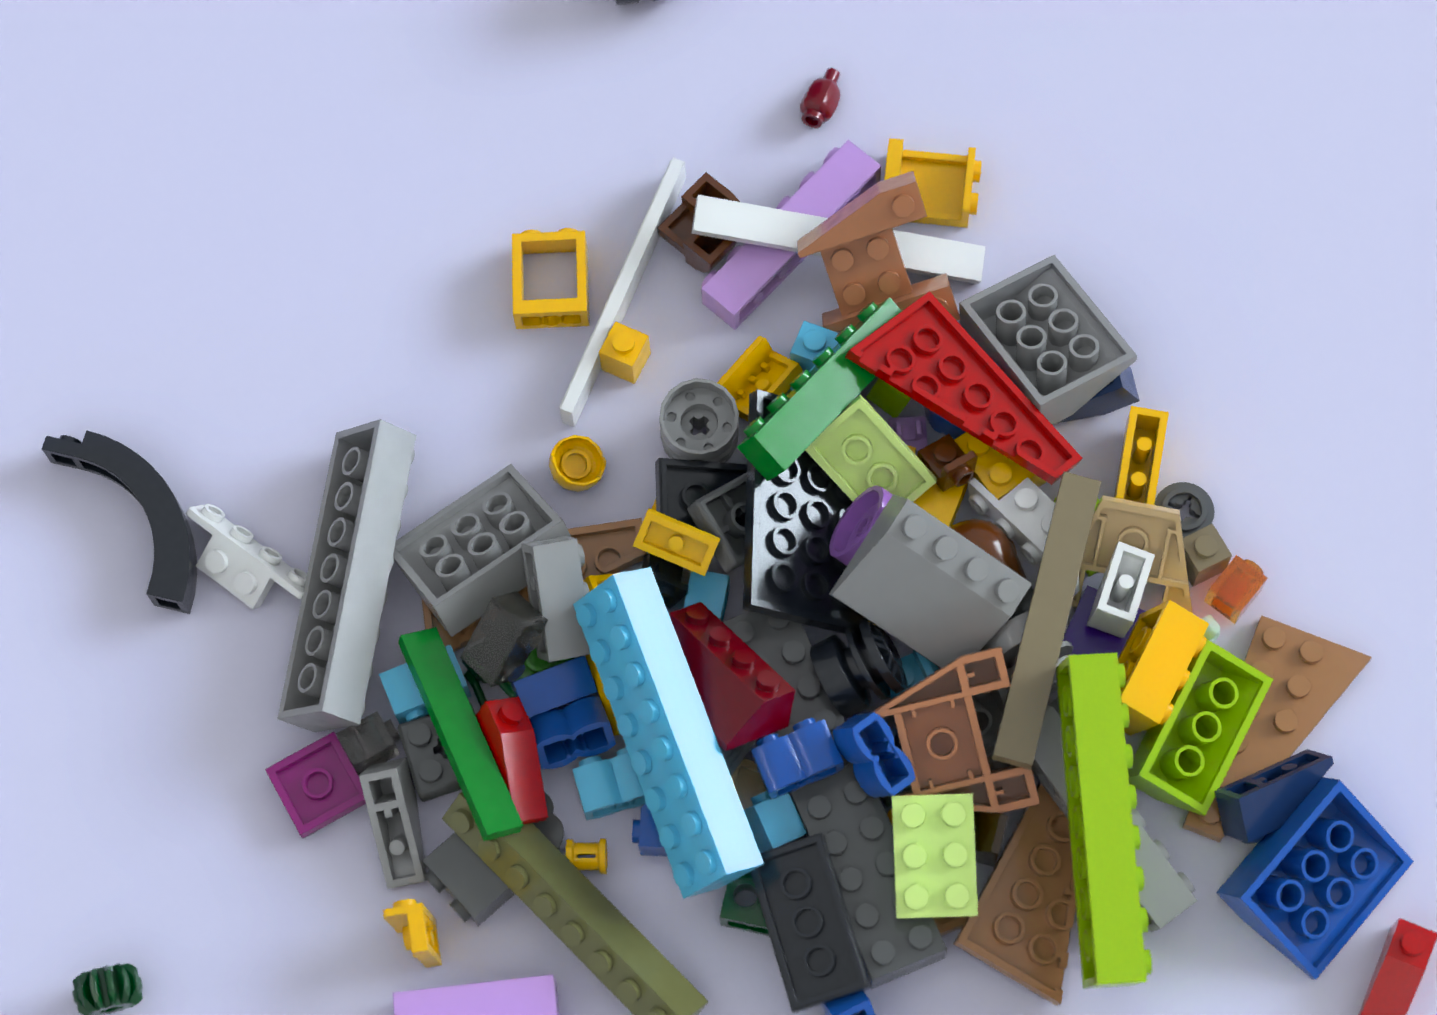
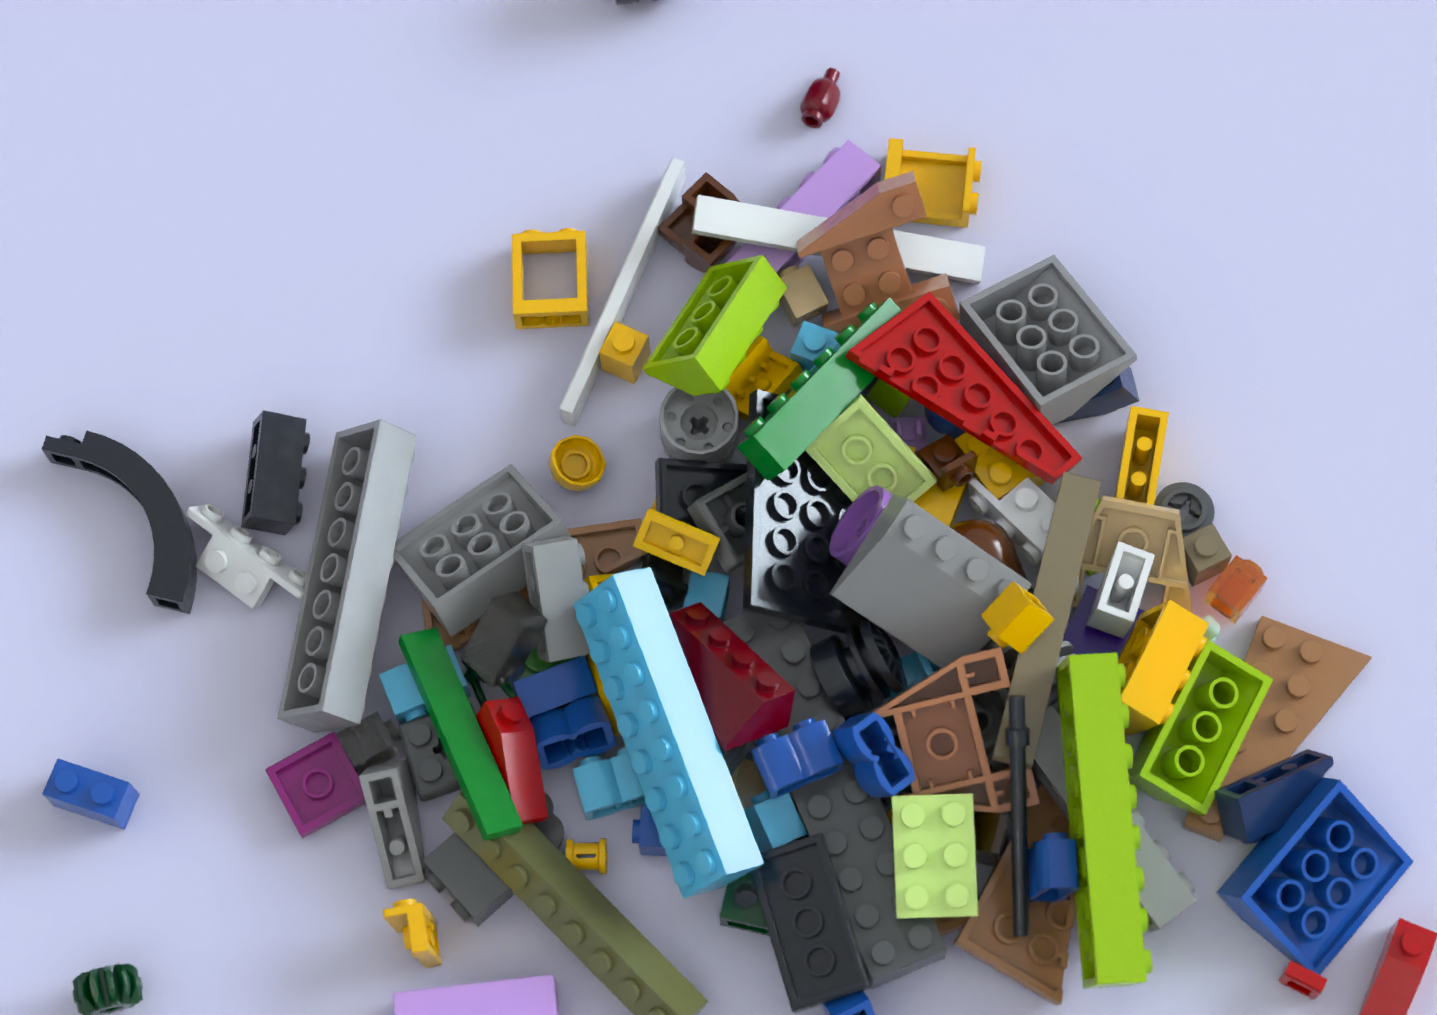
none -> blue brick [42,758,140,830]
none -> black brick [241,410,310,535]
none -> lime slope [642,255,787,396]
none -> tan brick [778,264,829,328]
none -> yellow brick [981,581,1054,654]
none -> black bar [1005,695,1030,937]
none -> blue brick [1028,832,1079,902]
none -> red tile [1279,961,1328,1000]

